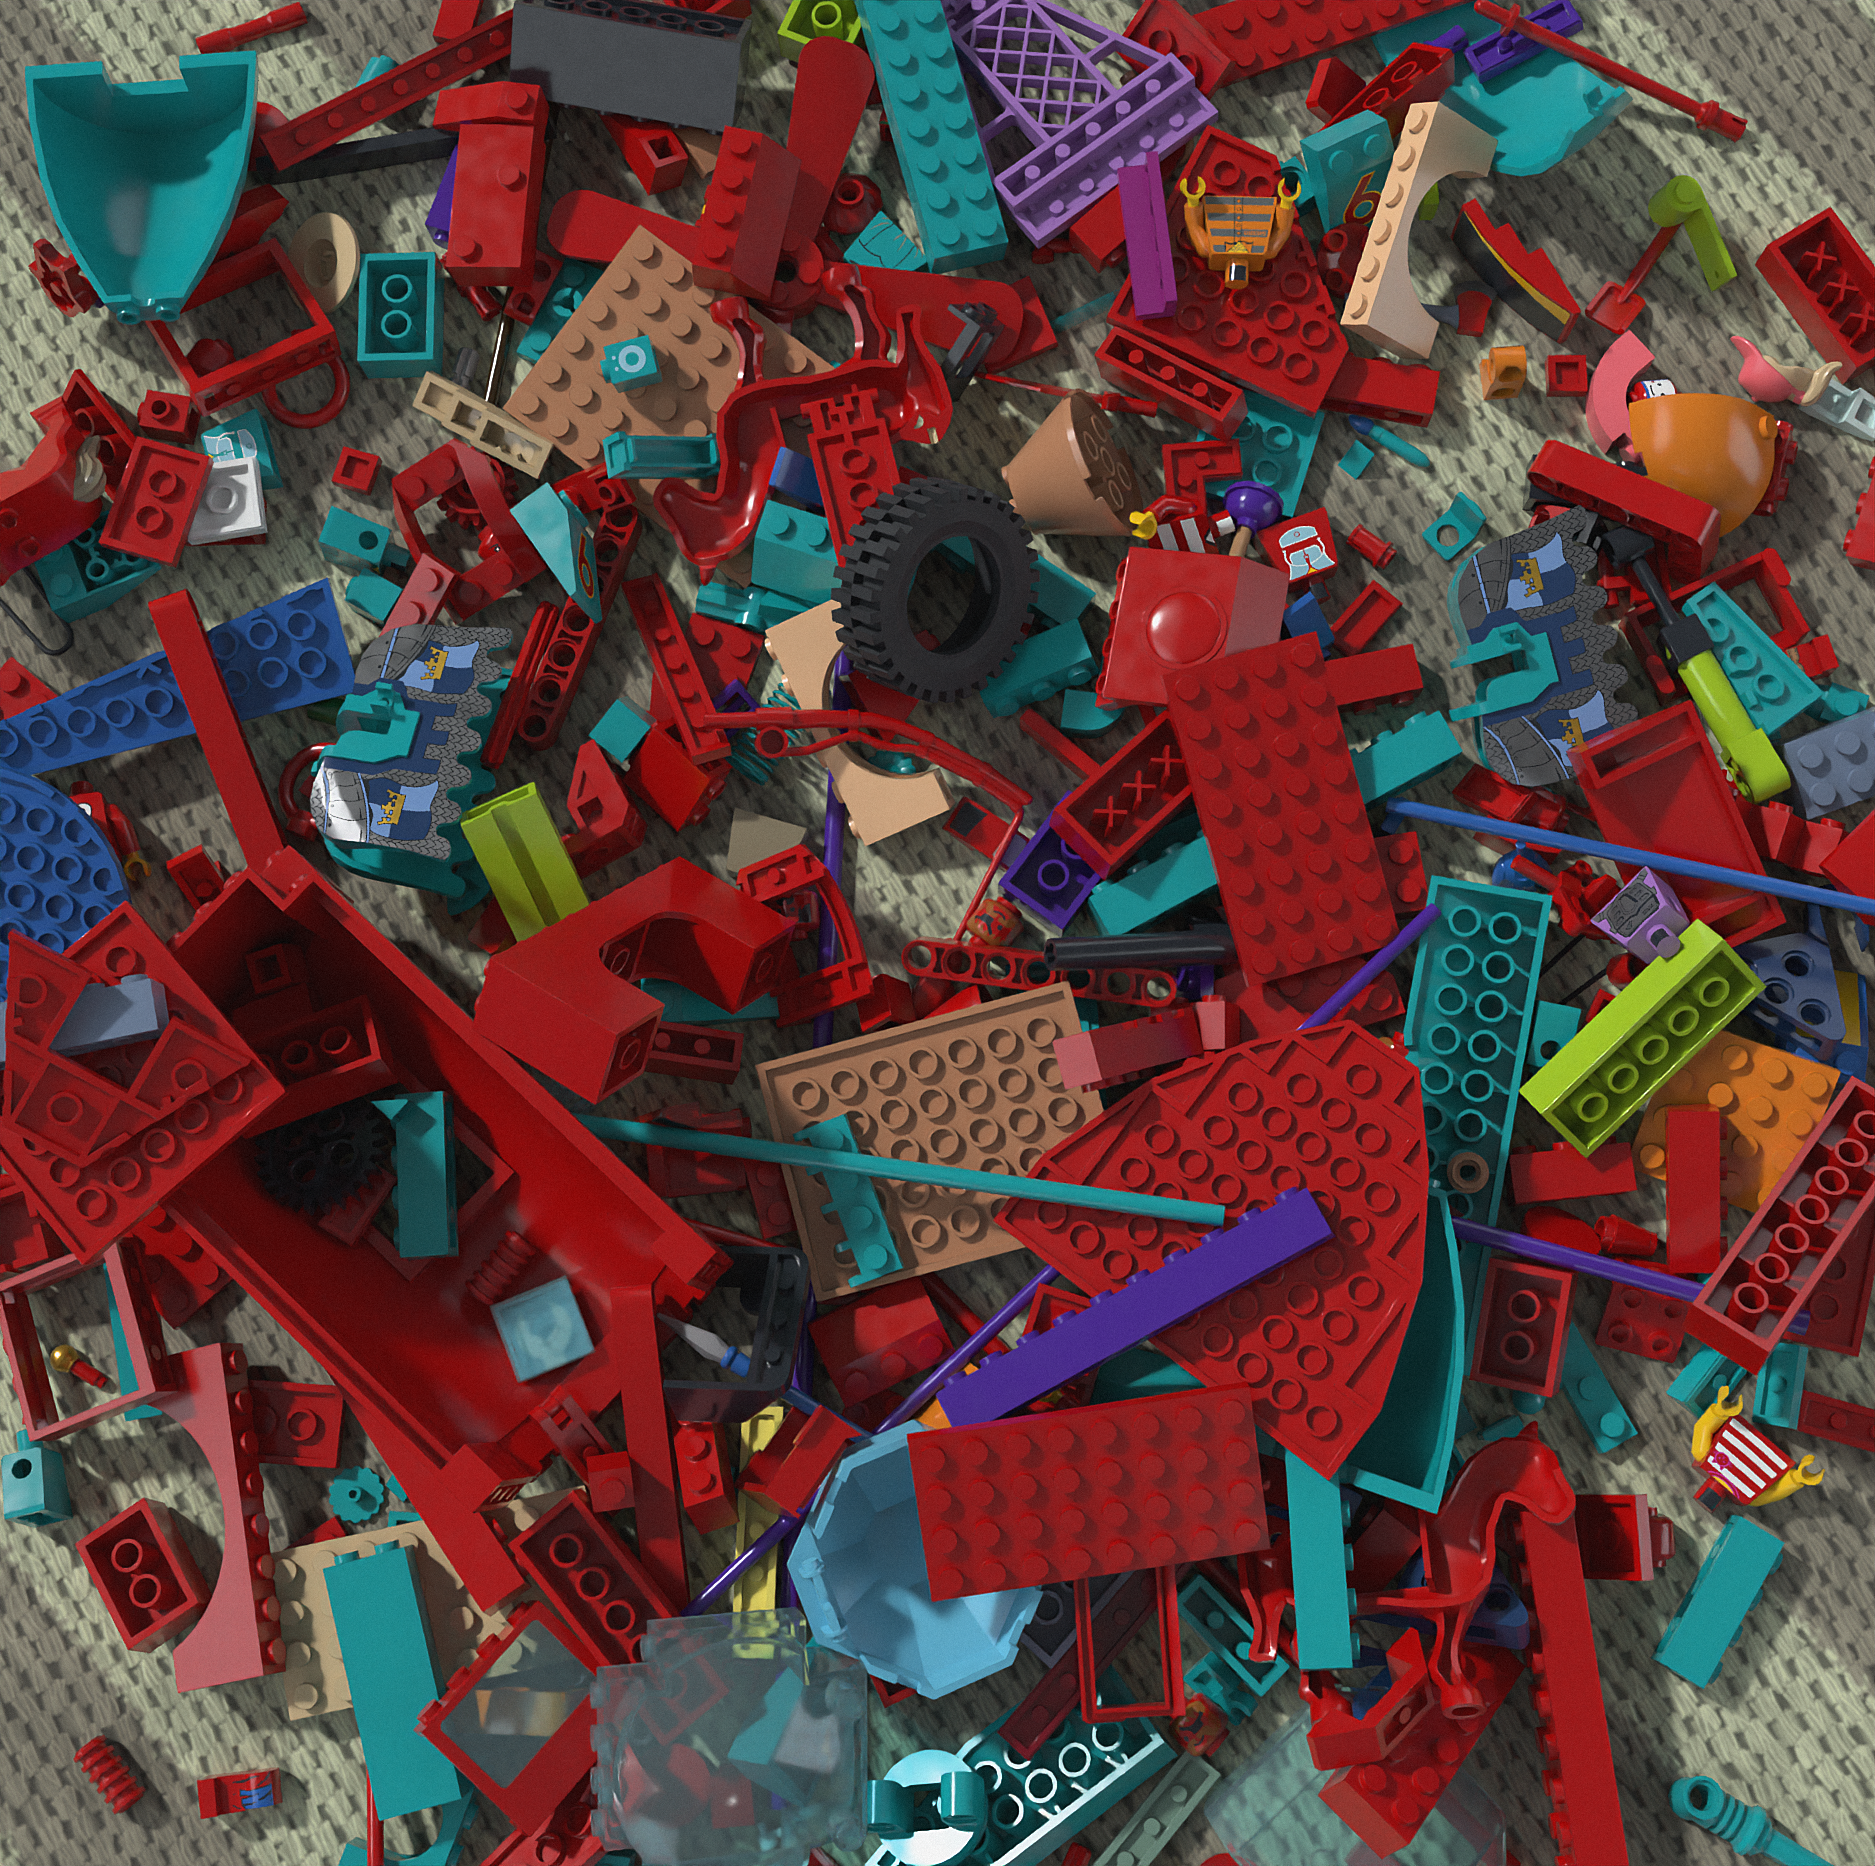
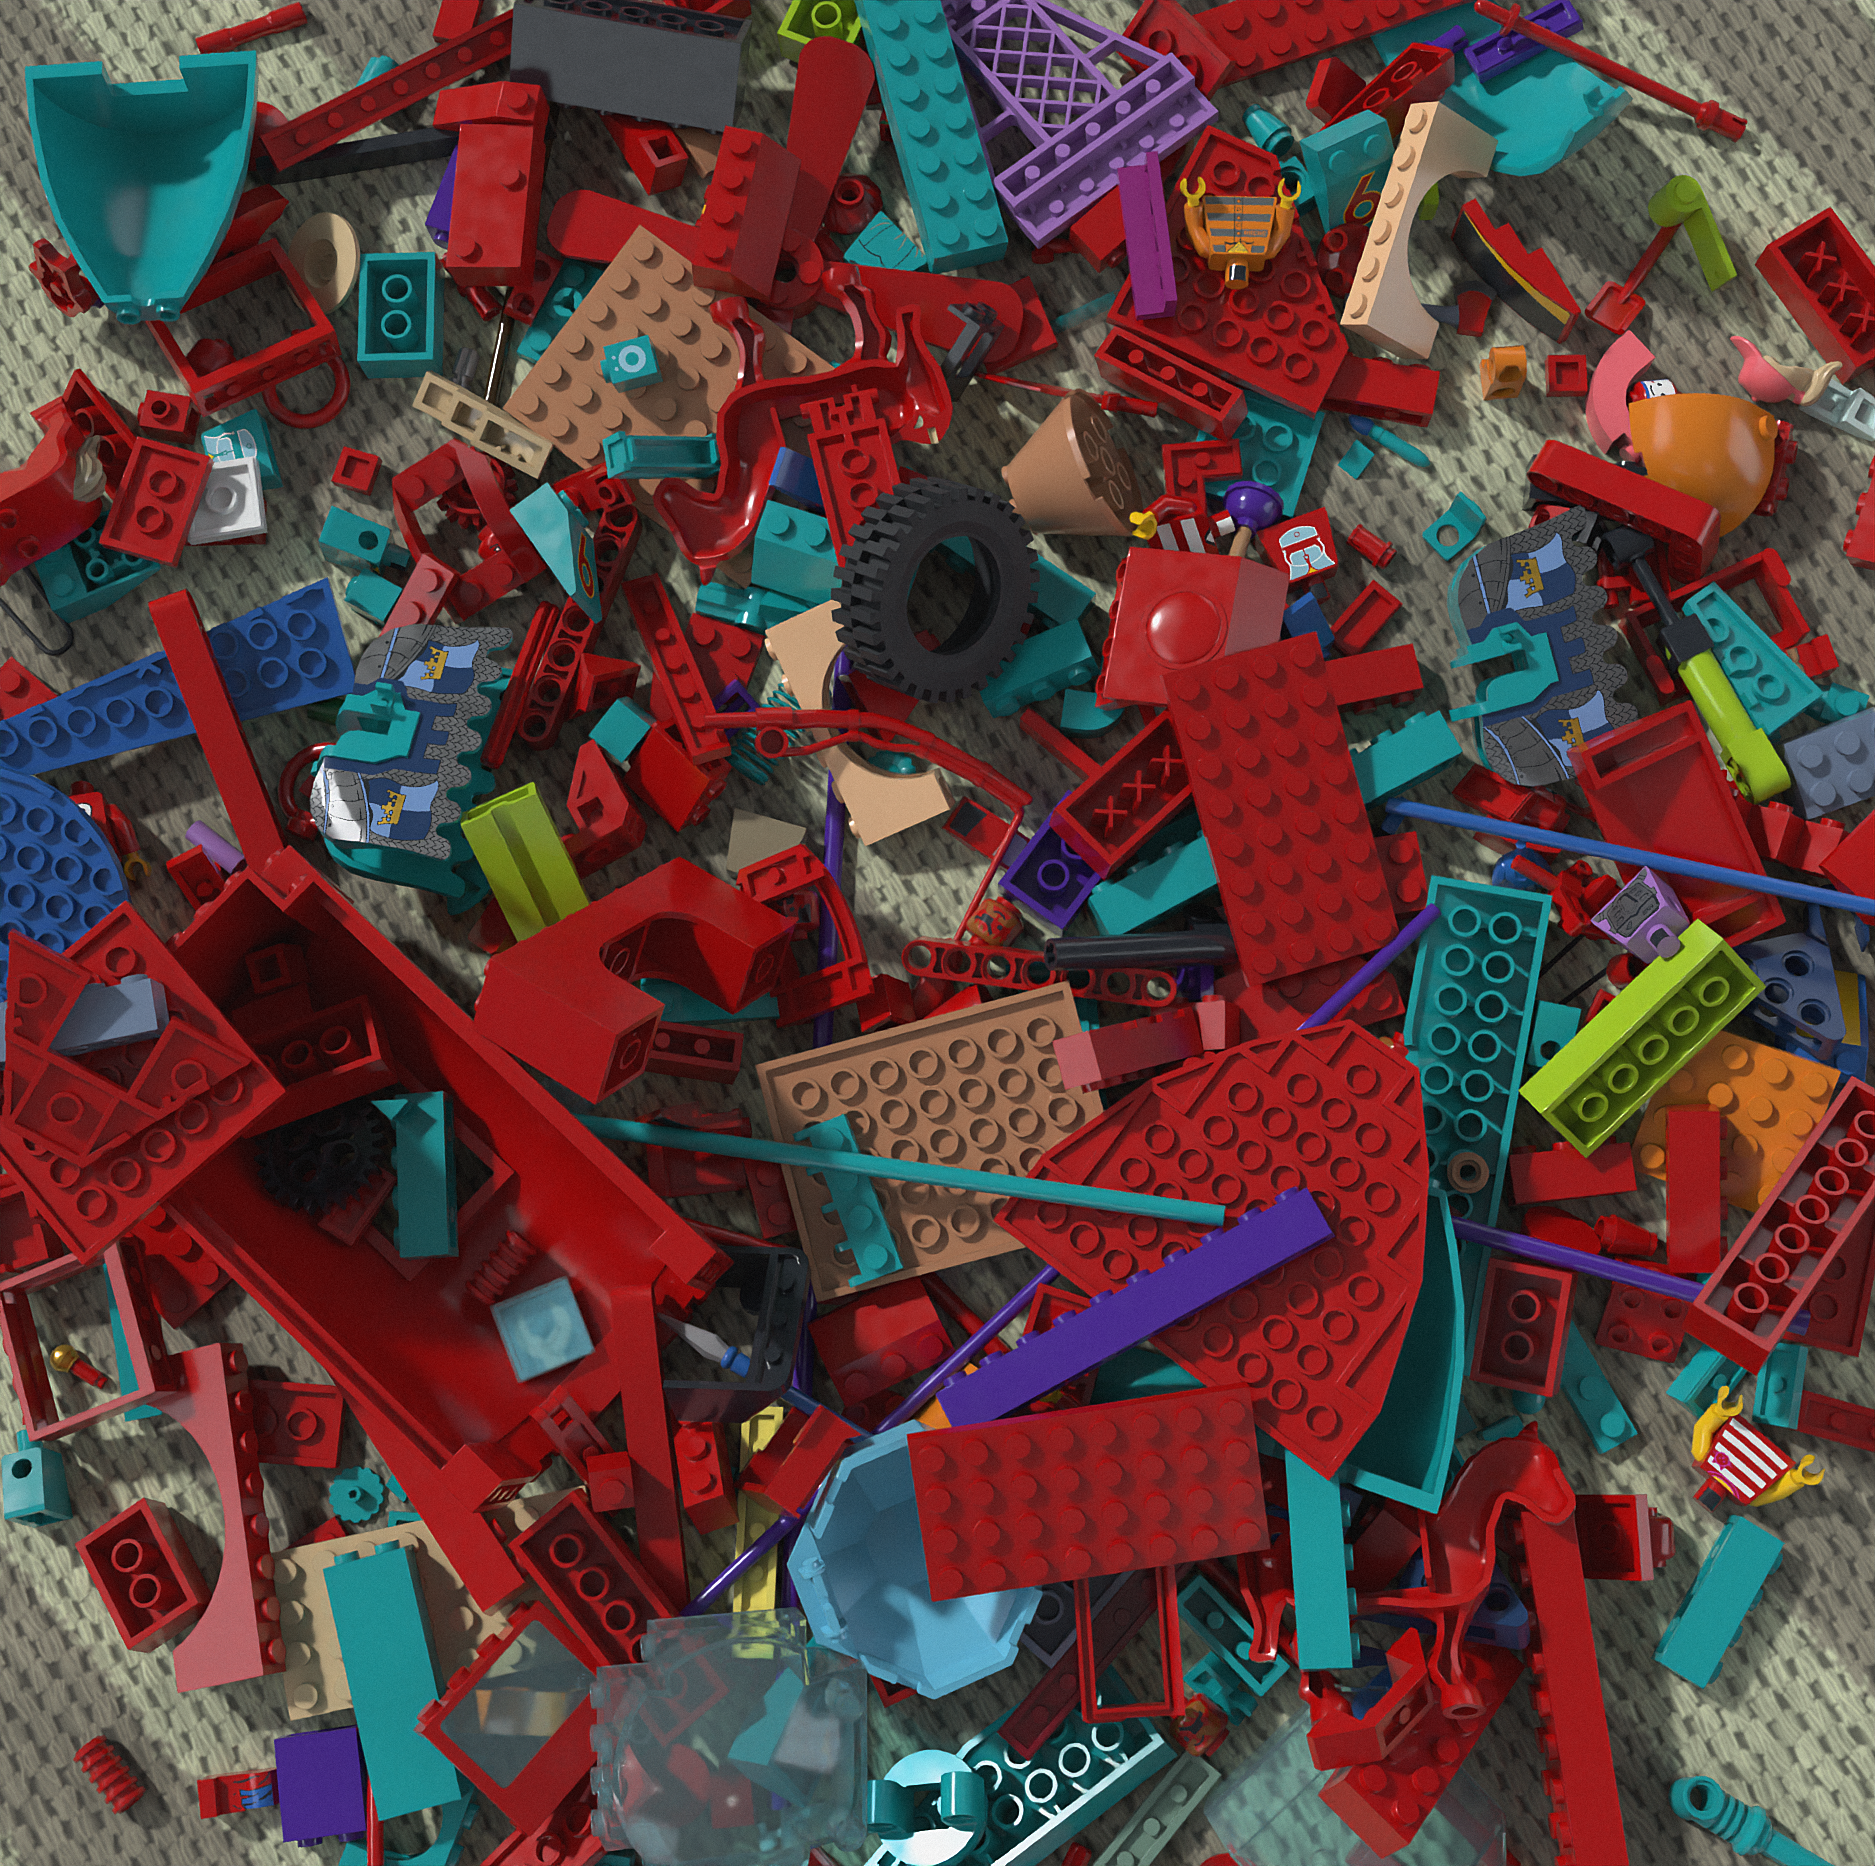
none -> medium lavender axle [185,820,247,875]
none -> dark purple brick [274,1724,367,1848]
none -> red slope [565,652,641,722]
none -> teal cone [1242,104,1294,159]

